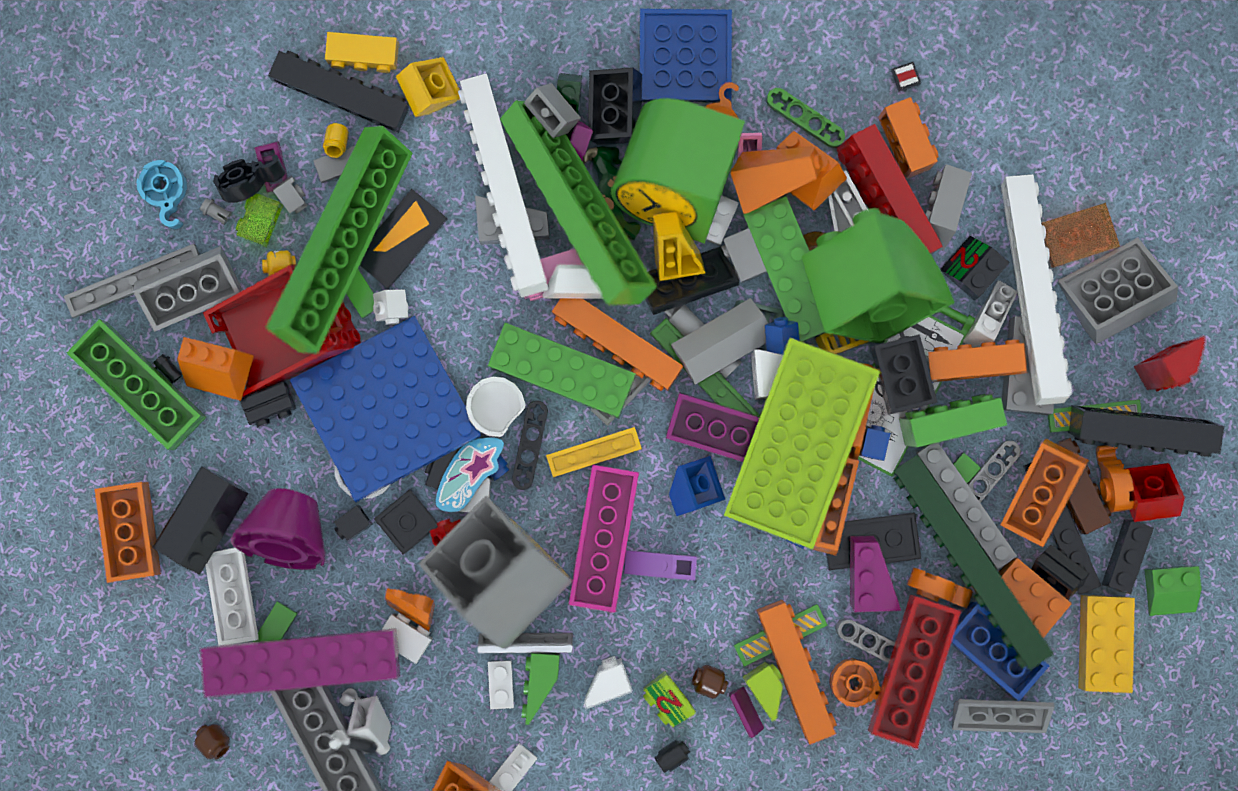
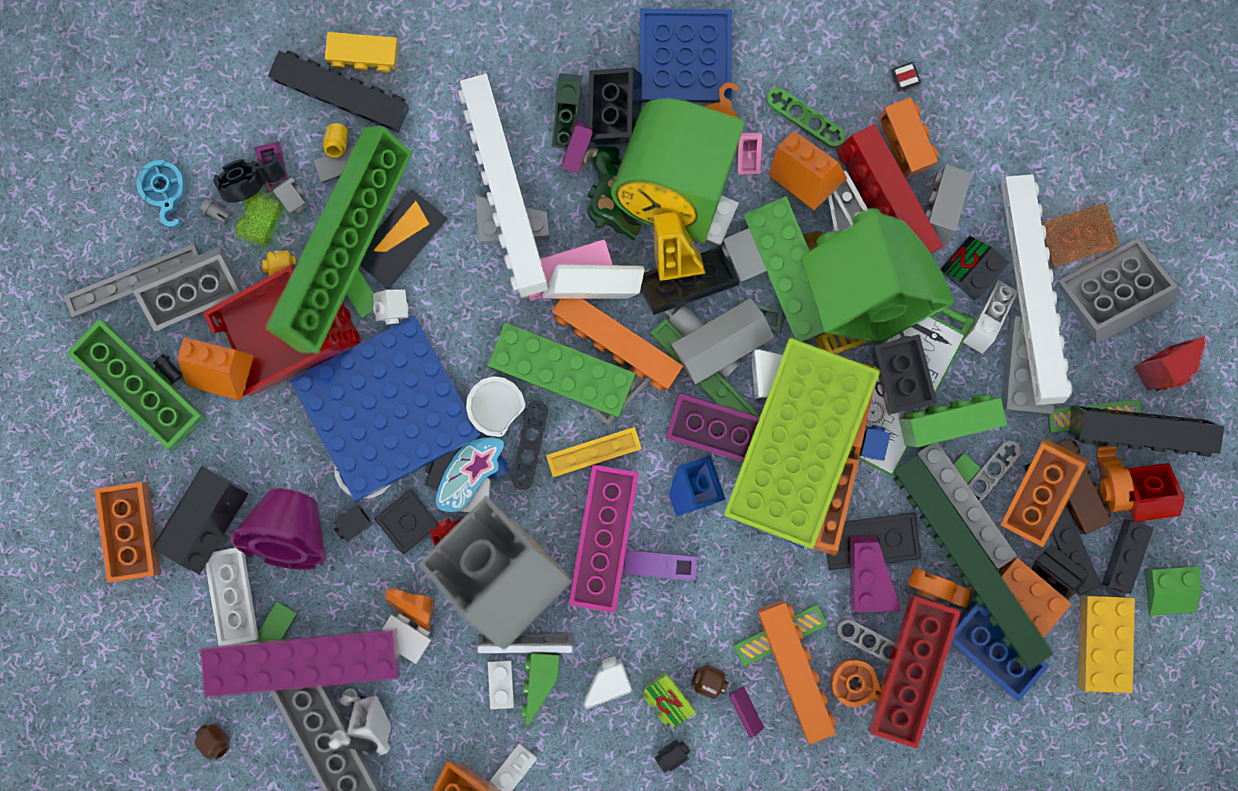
black brick [240,382,296,428] -> none
yellow slope [396,57,460,117] -> none
bright green brick [500,100,657,305] -> none
light grey brick [524,83,581,138] -> none
orange slope [730,147,823,214] -> none
lime slope [742,662,783,722] -> none
blue brick [765,317,799,355] -> none
orange brick [928,340,1028,382] -> none
light grey slope [952,699,1055,733] -> none

